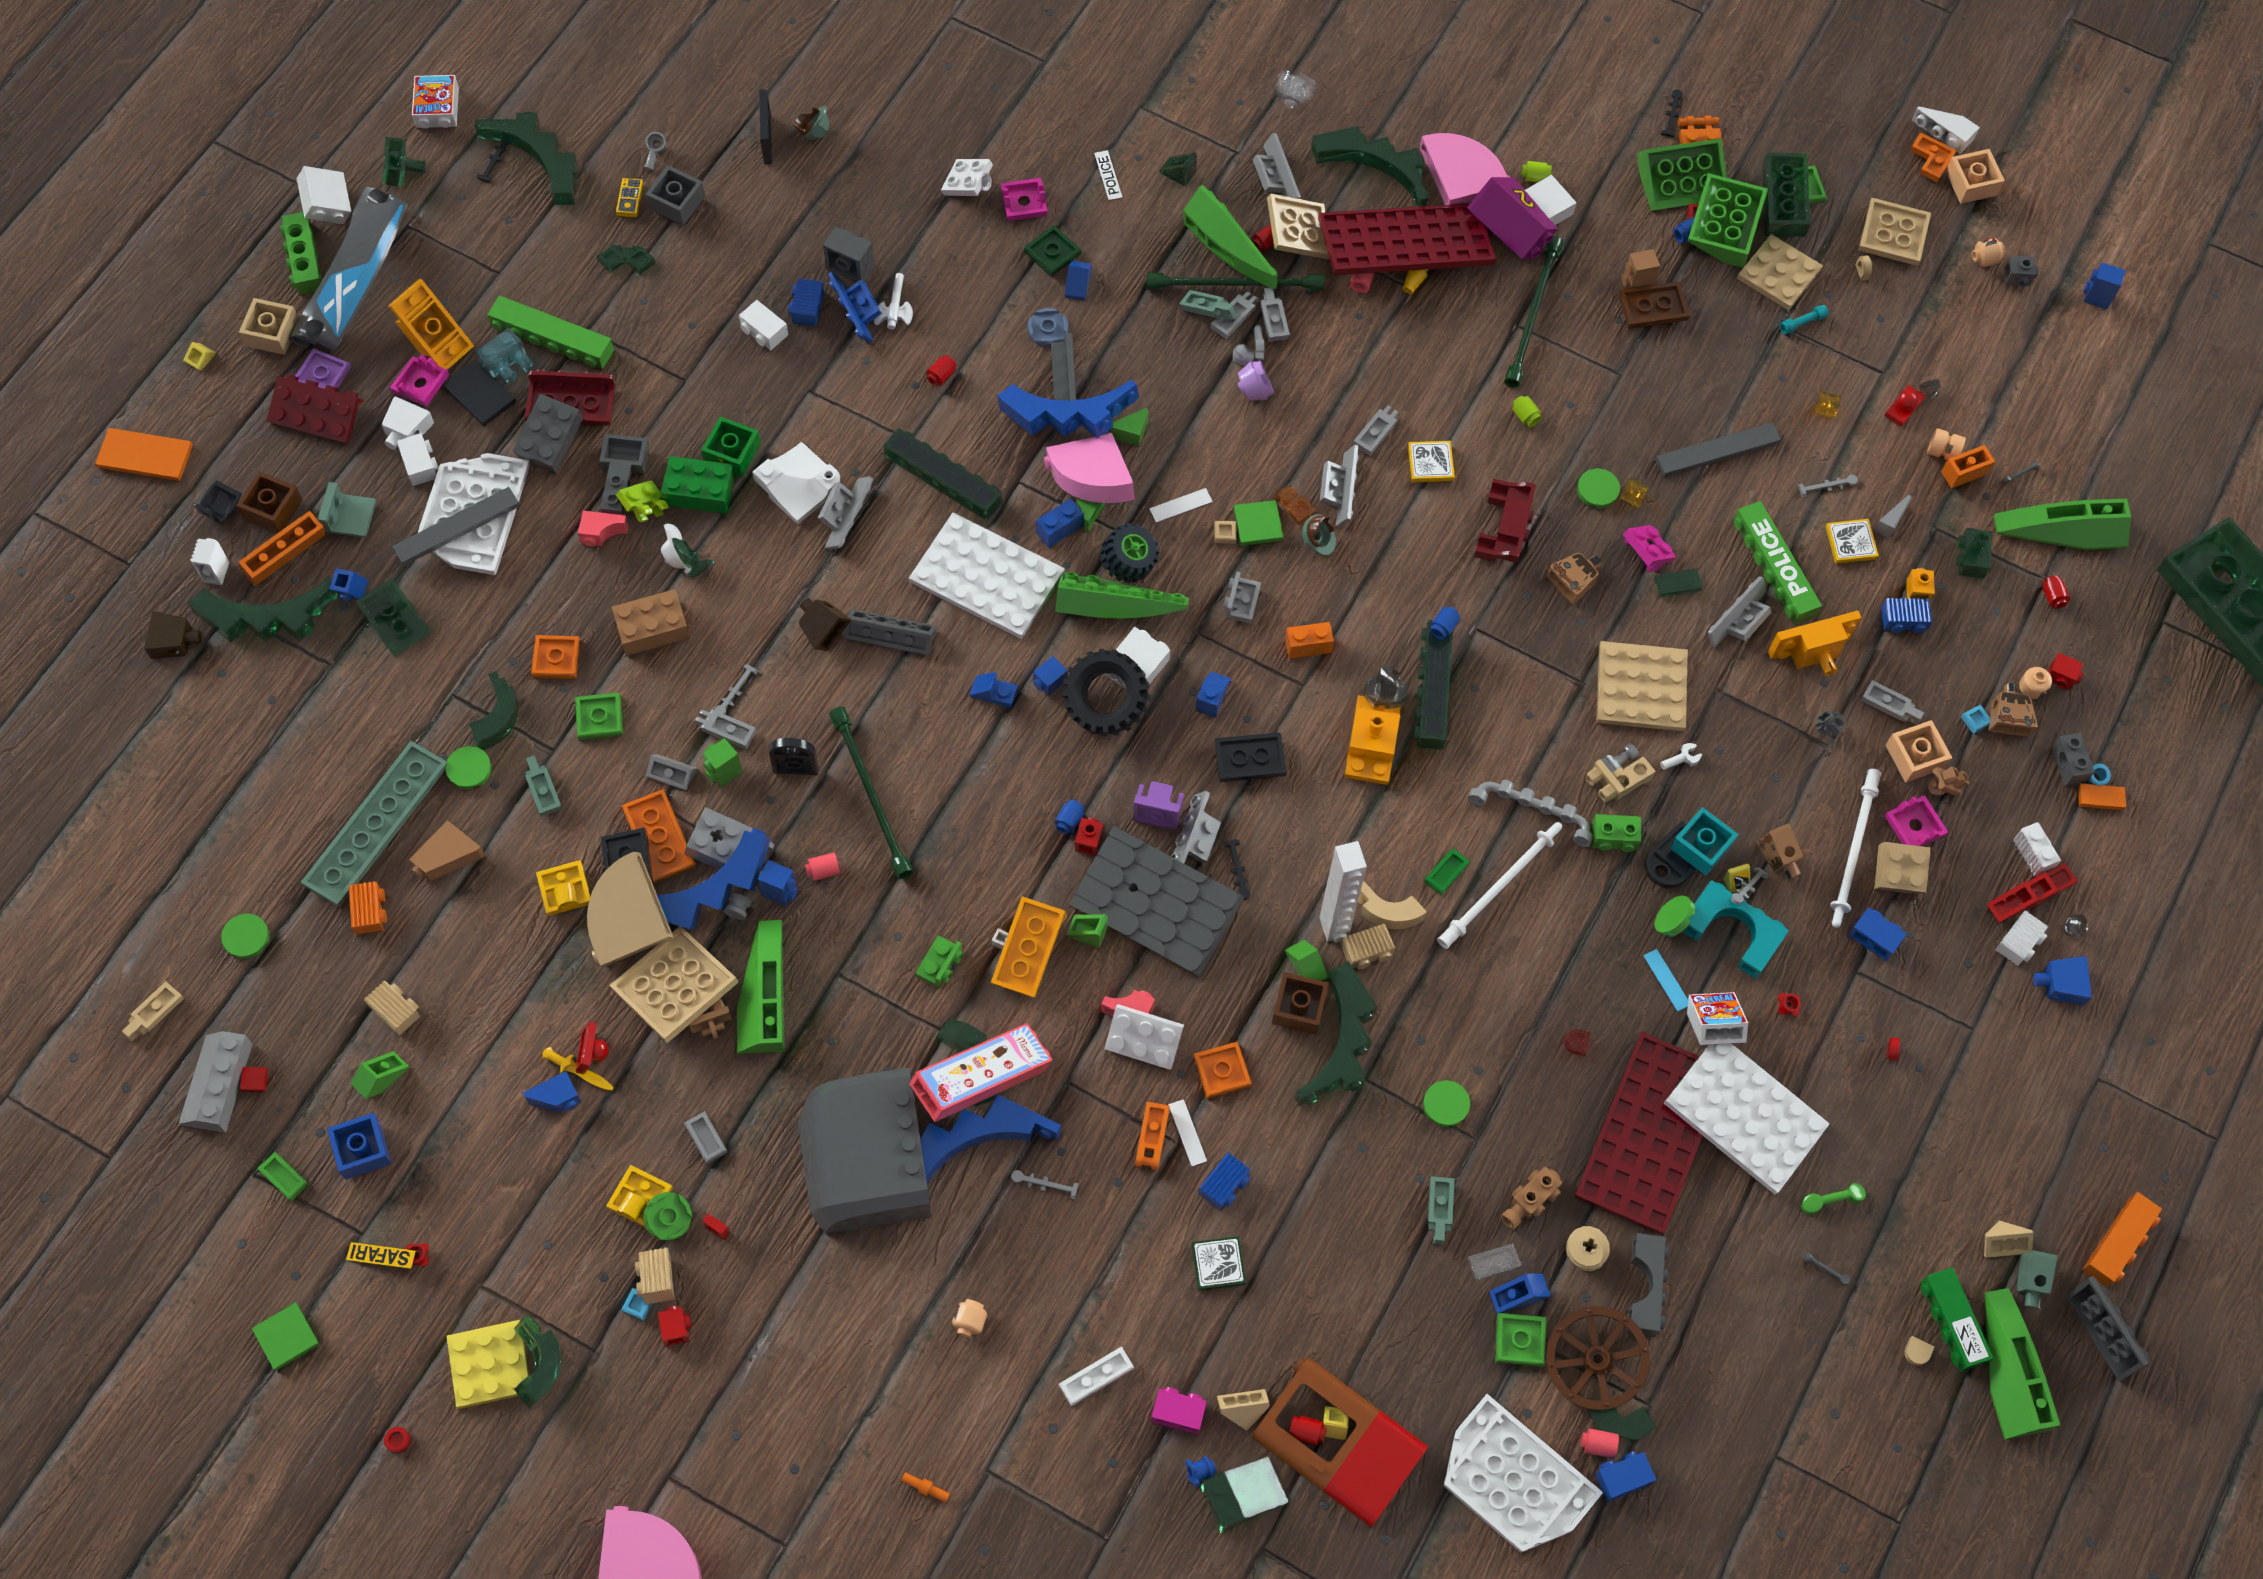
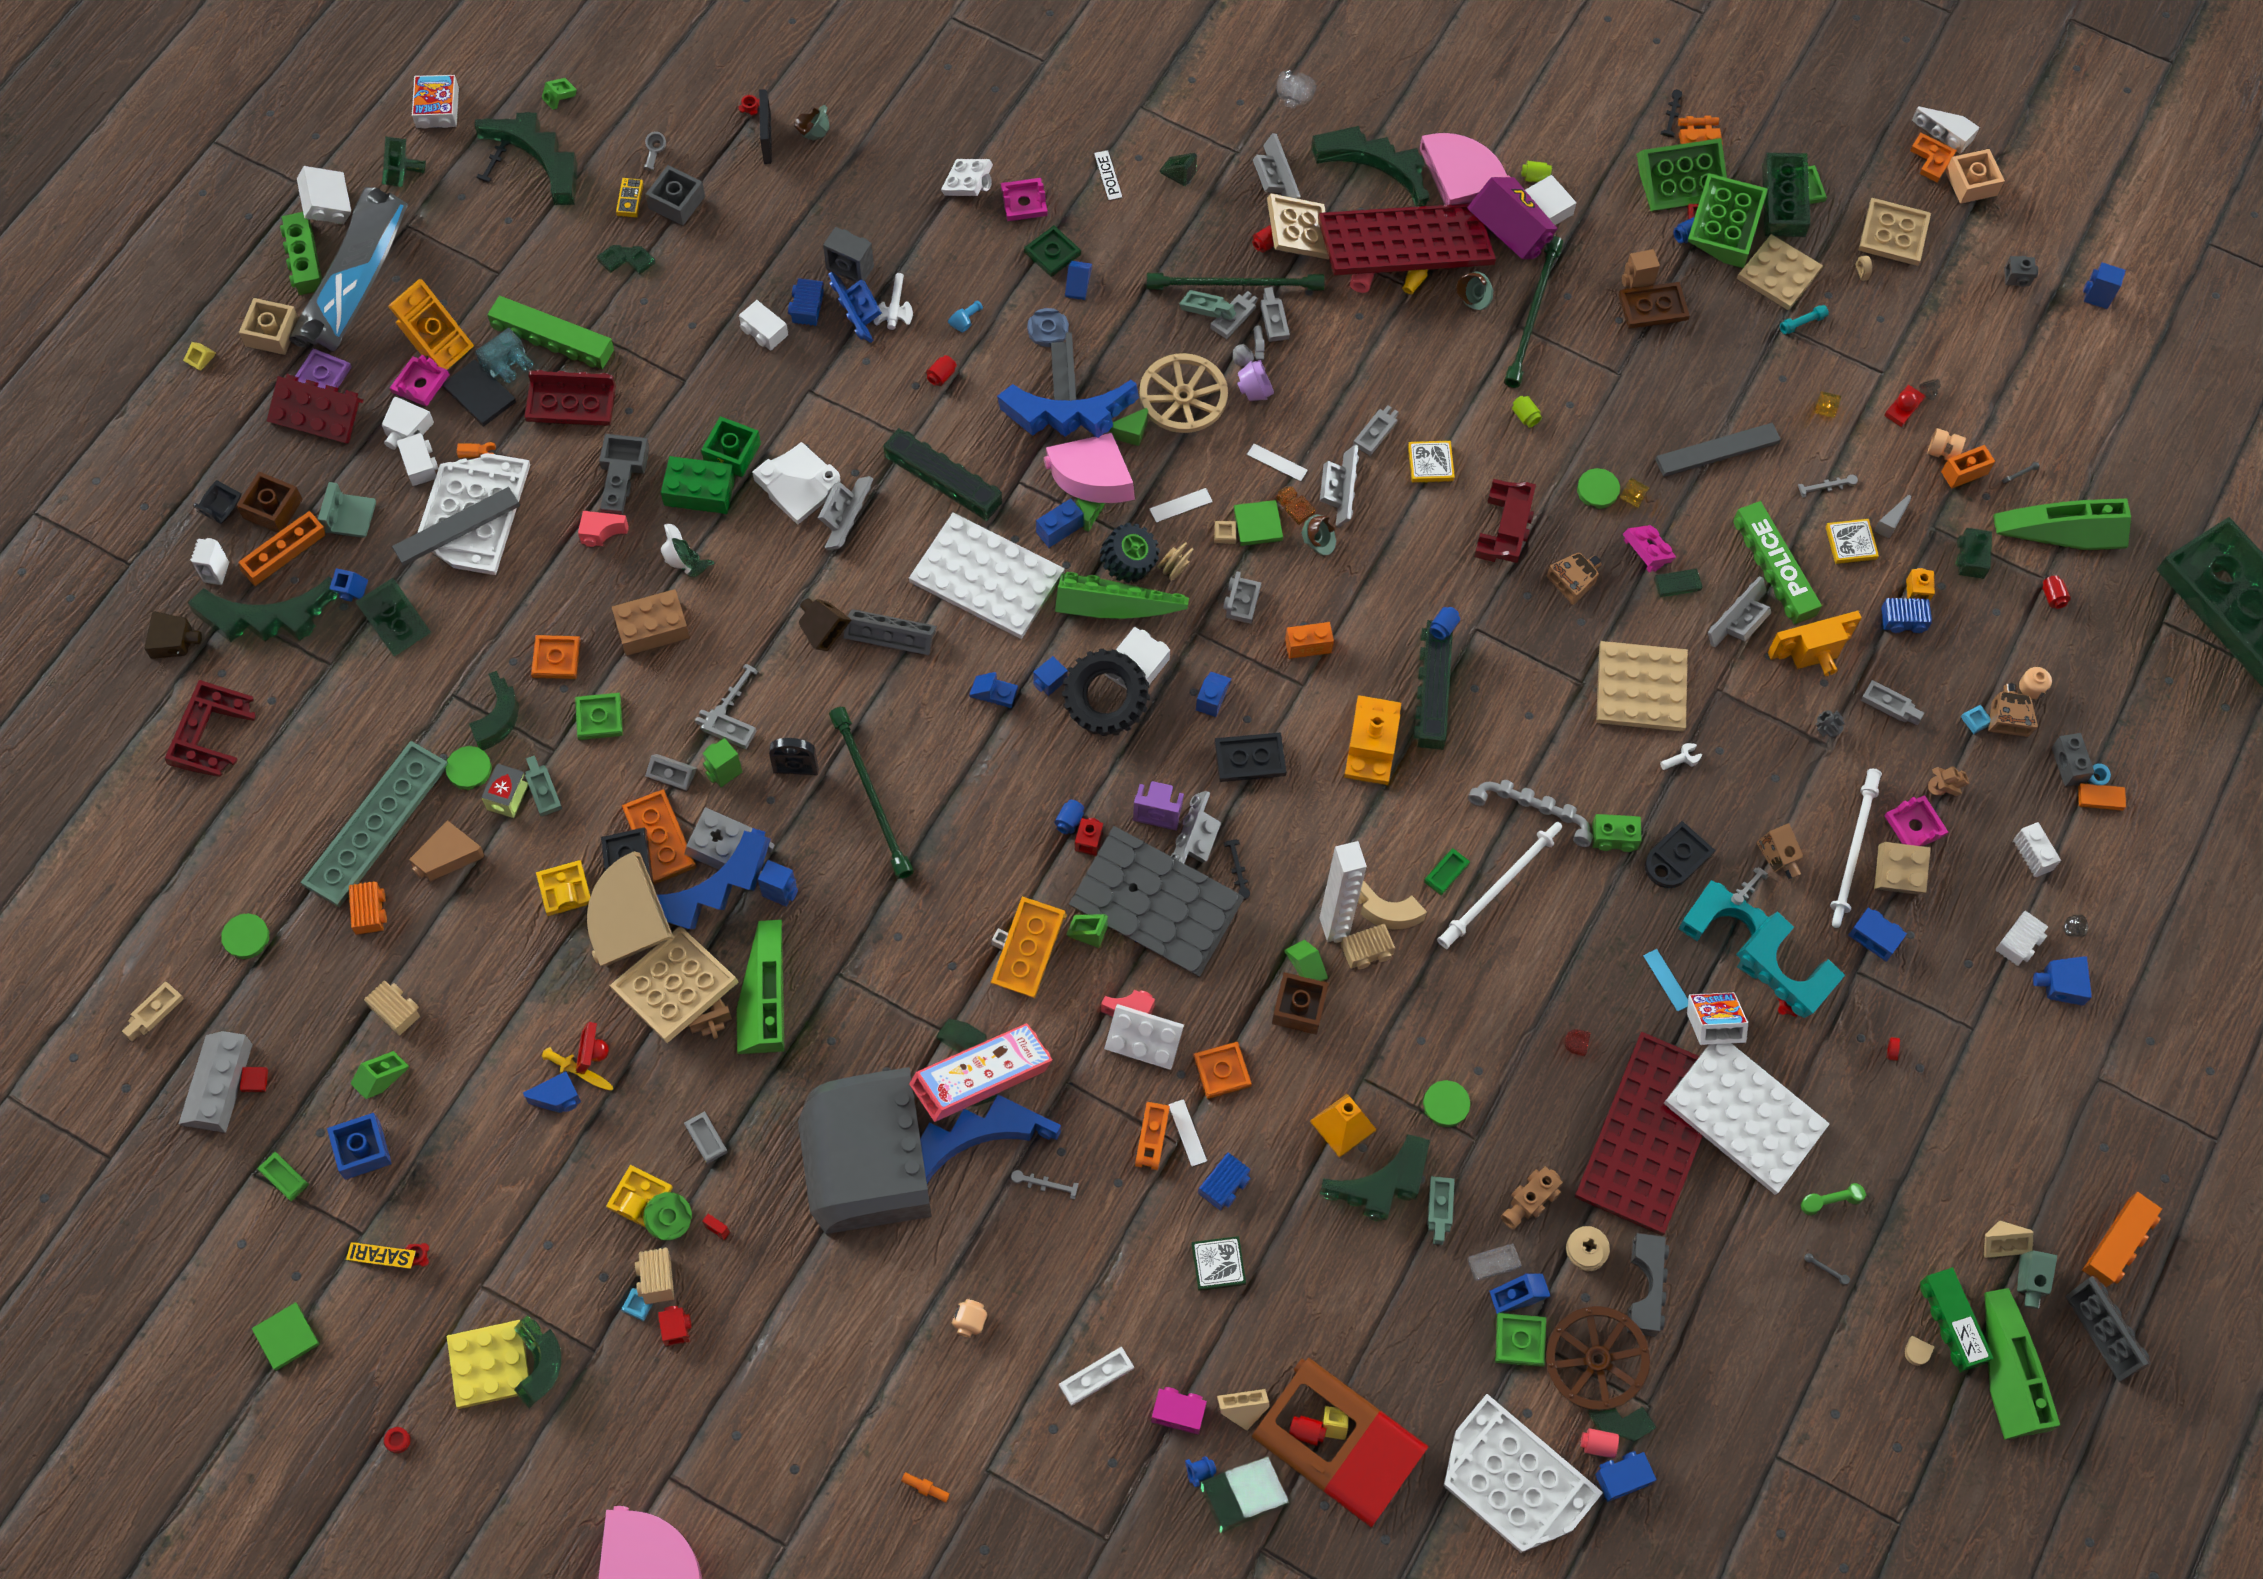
orange tile [95,428,193,481] -> none
dark grey brick [513,394,583,474] -> none
lime plate [616,480,669,522] -> none
light grey wheel [724,893,752,920] -> none
coral brick [805,852,840,881] -> none
bright green bracket [915,936,964,989] -> none
bright green wedge [1183,185,1278,289] -> none
clear green arch [1295,961,1377,1106] -> none
clear smoke tile [1364,665,1408,709] -> none
tan hips [1586,743,1656,802] -> none
bright green tile [1655,895,1695,937] -> none
teal brick [1670,807,1739,876] -> none
slope [1723,864,1750,893] -> none
light nougat brick [1885,720,1952,783] -> none
light nougat head [1972,238,2005,267] -> none
red slope [1986,863,2078,923] -> none
red brick [2048,653,2084,690] -> none
none -> dark red wedge [165,680,256,777]
none -> orange bar [457,442,496,459]
none -> piece [481,764,529,818]
none -> bright green bracket [542,78,577,110]
none -> red plate [738,95,760,116]
none -> dark azure bar [948,300,983,333]
none -> tan wheel [1139,353,1228,433]
none -> tan piece [1157,542,1194,581]
none -> white sticker [1247,444,1308,481]
none -> light orange slope [1310,1094,1376,1158]
none -> clear green arch [1319,1134,1430,1221]
none -> sand green piece [1456,272,1493,310]
none -> teal arch [1736,911,1845,1018]

